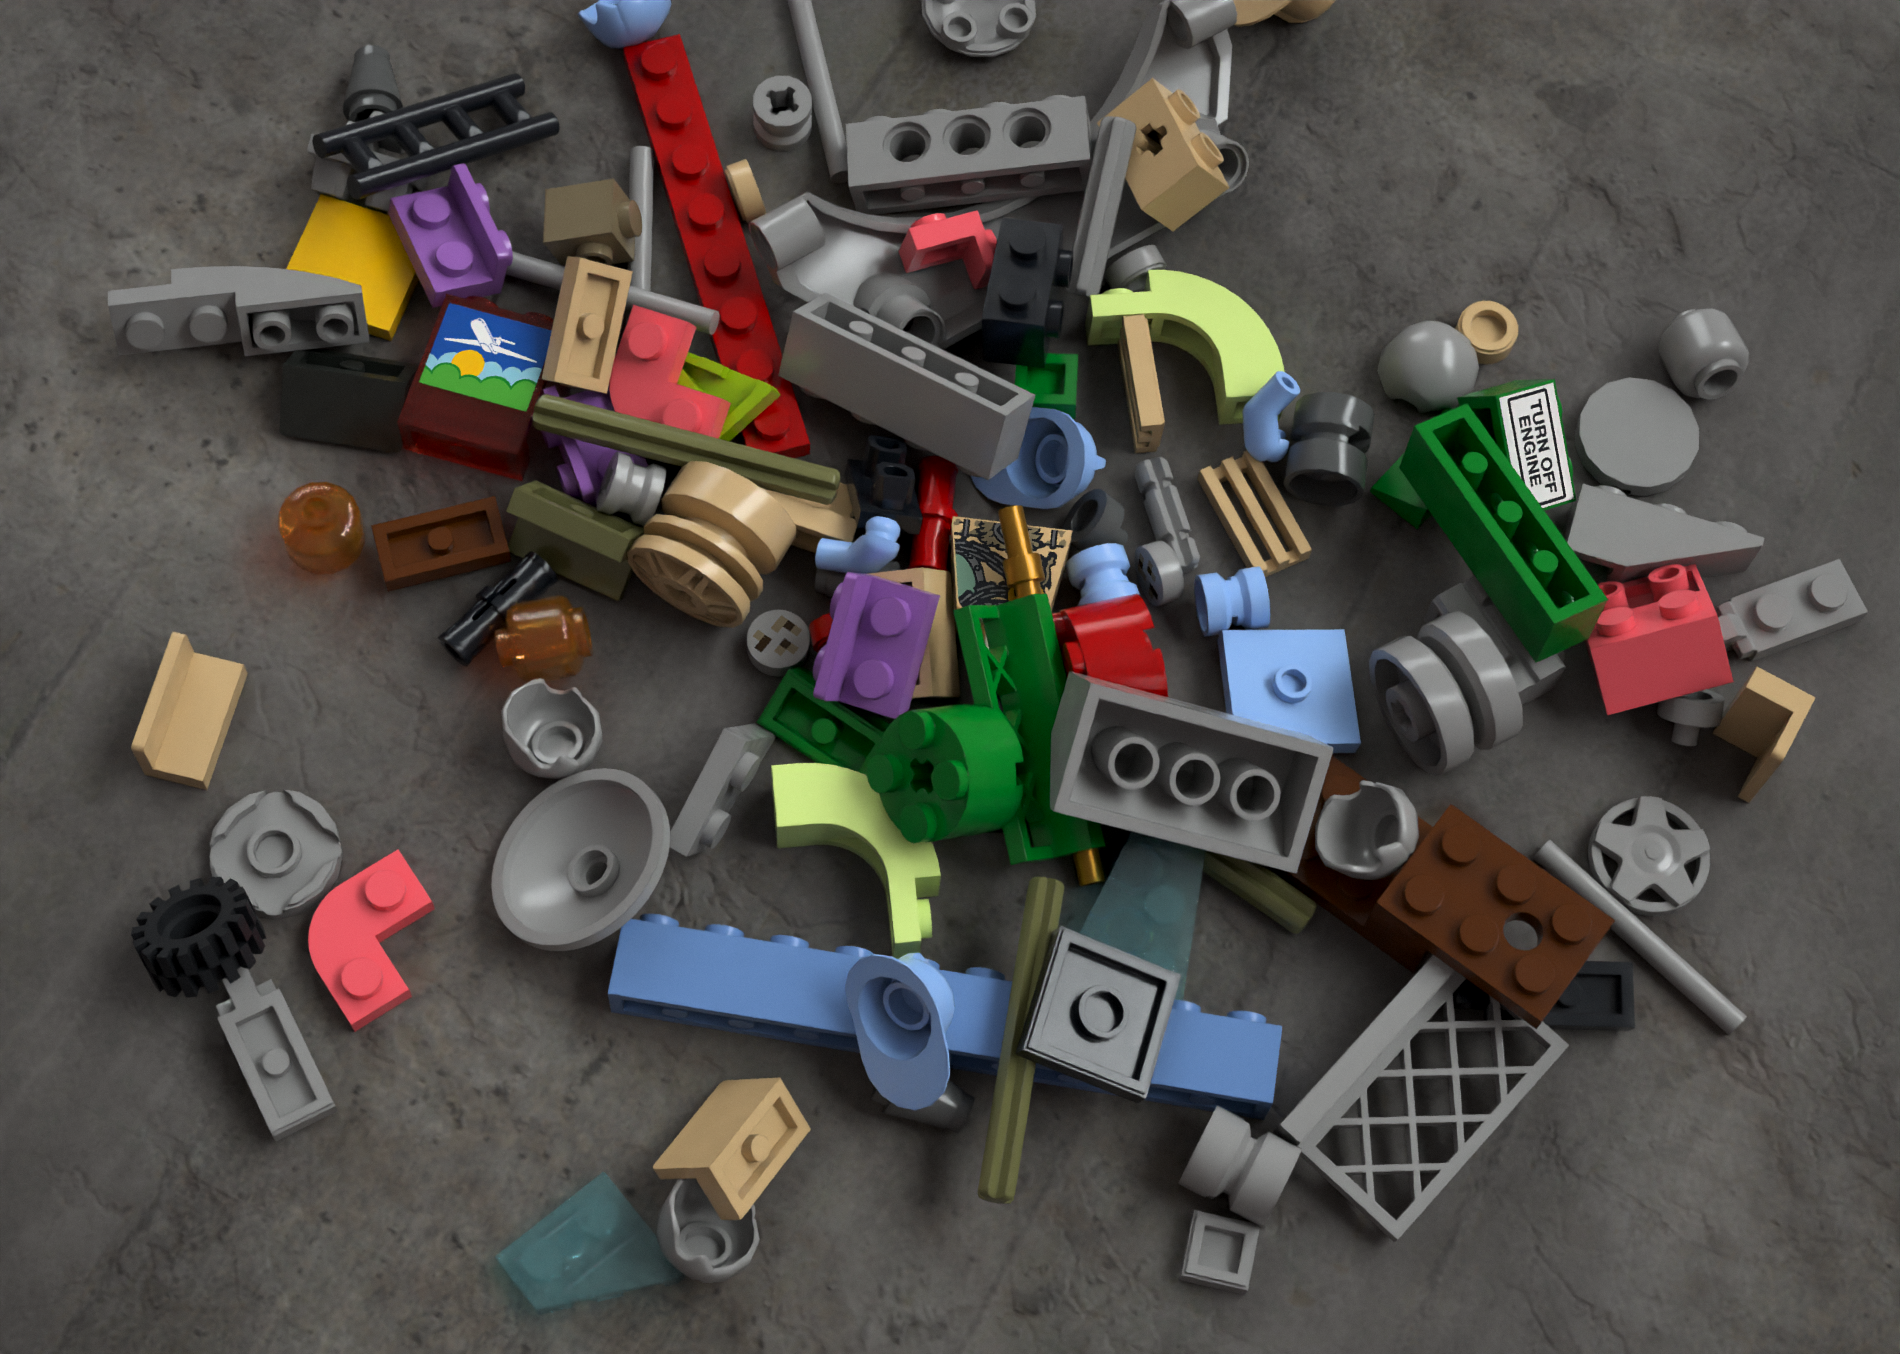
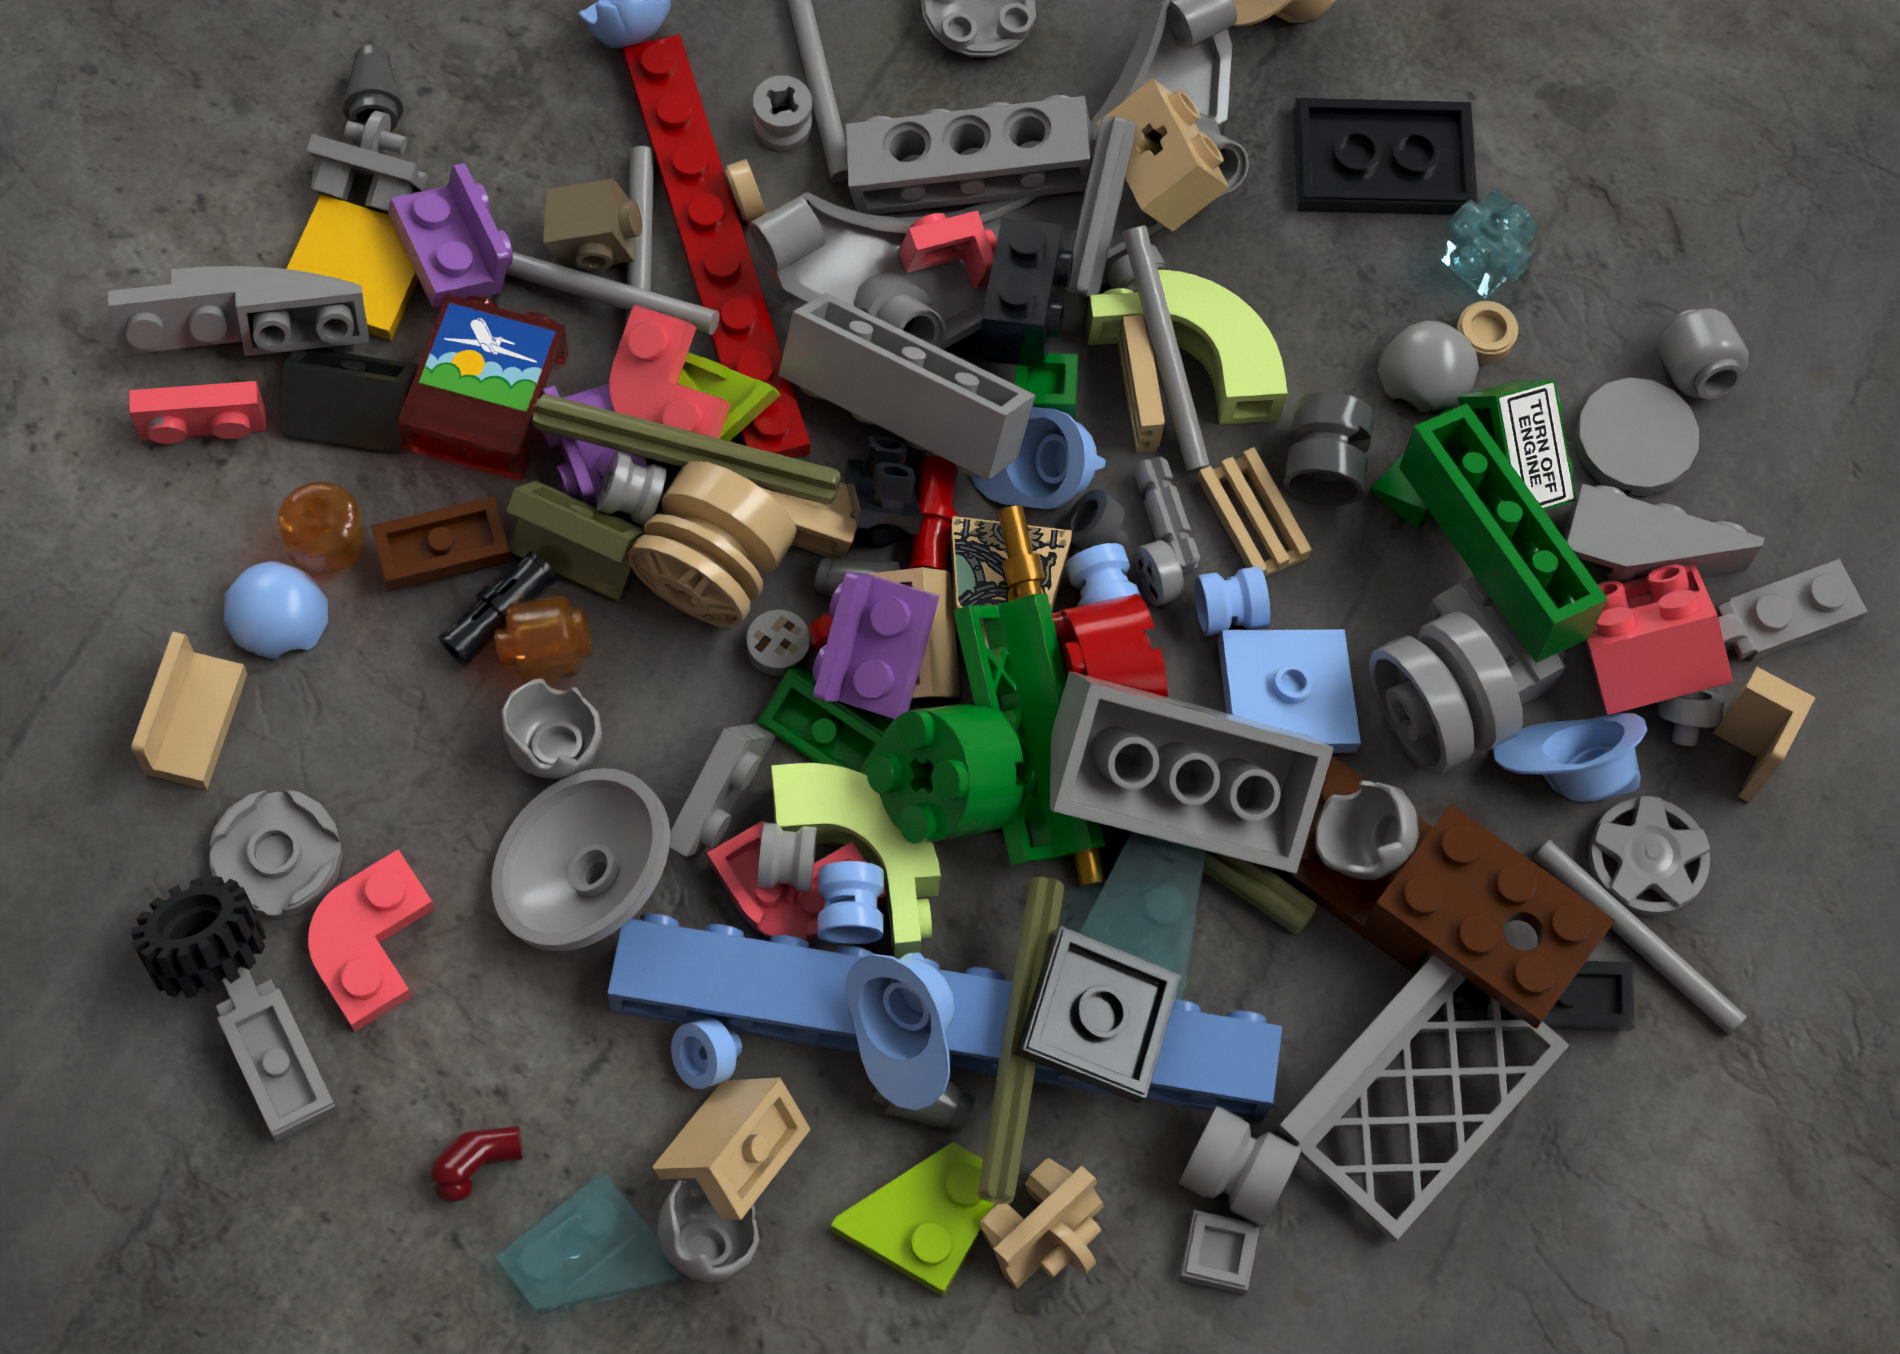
black bar [312,73,560,200] -> none
tan panel [542,256,633,394] -> none
light blue arm [815,516,900,574] -> none
light blue arm [1242,371,1300,462] -> none
none -> coral piece [129,381,266,444]
none -> light blue hair [223,561,328,659]
none -> dark red arm [431,1126,522,1202]
none -> light blue tile [671,1018,742,1089]
none -> coral plate [707,821,887,943]
none -> light grey wheel [758,822,817,893]
none -> light blue wheel [817,861,884,945]
none -> lime wing [830,1142,997,1297]
none -> tan hips [979,1158,1104,1289]
none -> light grey bar [1122,225,1210,471]
none -> black tile [1293,98,1478,215]
none -> clear light blue brick [1442,189,1540,298]
none -> light blue piece [1493,713,1647,802]

